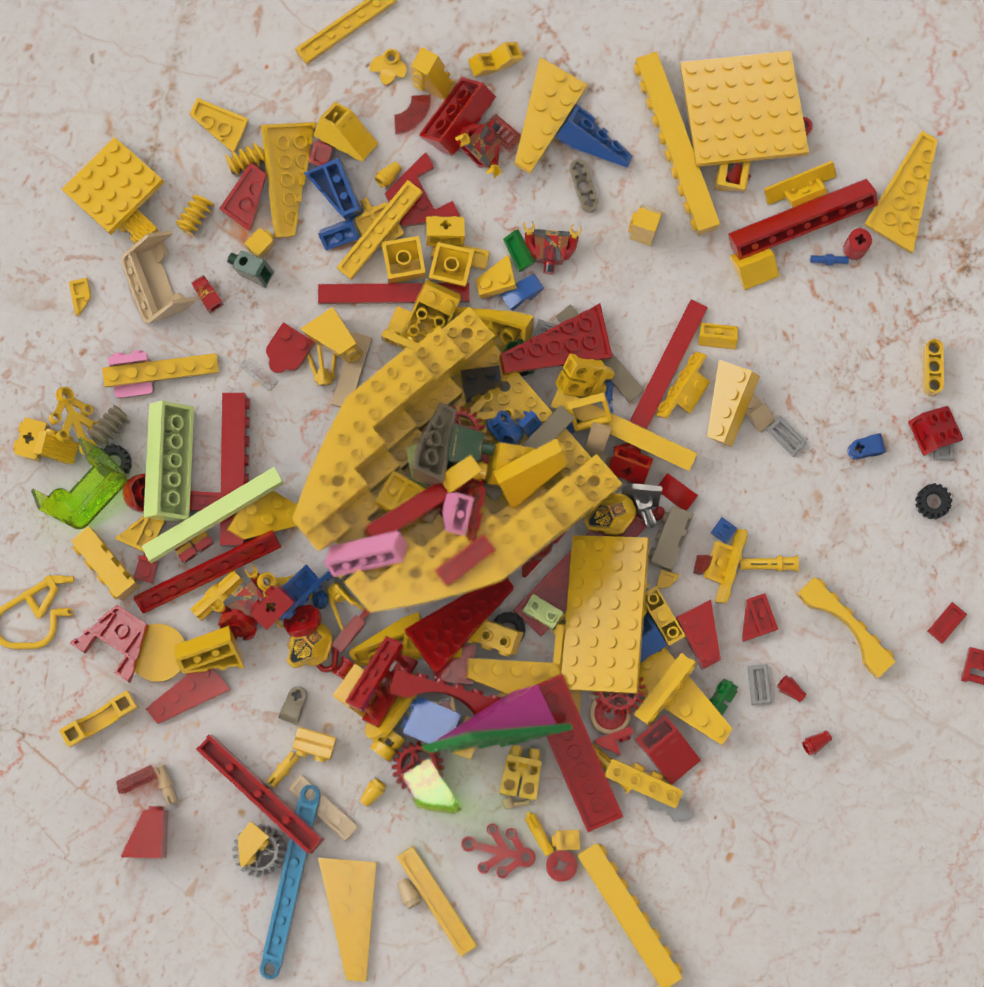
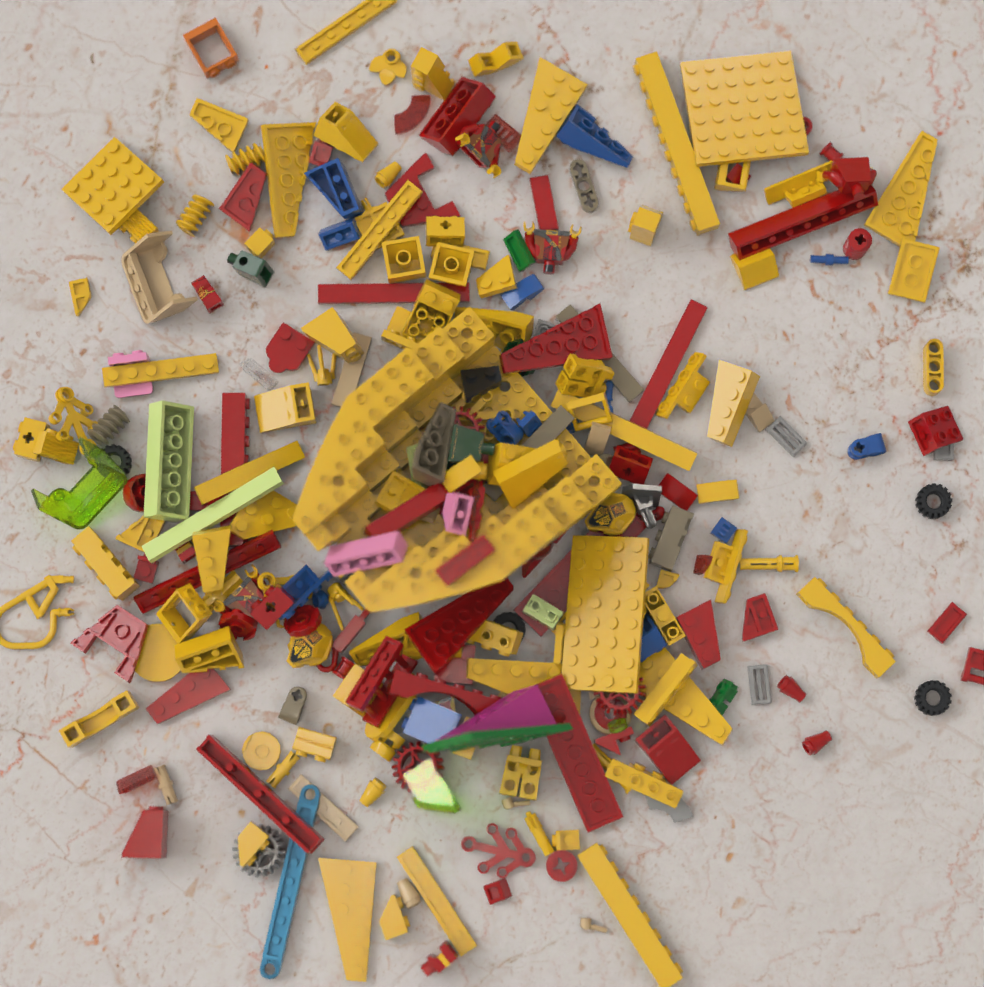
yellow slope [698,322,738,350] -> none
none -> yellow window [156,583,213,644]
none -> orange window [183,17,239,79]
none -> yellow wedge [192,525,232,593]
none -> yellow tile [194,441,305,505]
none -> yellow tile [242,731,281,771]
none -> yellow slope [254,382,317,433]
none -> yellow slope [379,894,411,940]
none -> red hips [420,940,459,977]
none -> red slope [483,878,512,905]
none -> red tile [529,175,559,231]
none -> tan hand [580,918,607,933]
none -> clear neon green tile [607,718,628,733]
none -> yellow slope [696,480,740,504]
none -> red torso [817,157,877,200]
none -> red bush [819,142,844,161]
none -> yellow tile [888,238,940,303]
none -> black tyre [914,680,952,716]

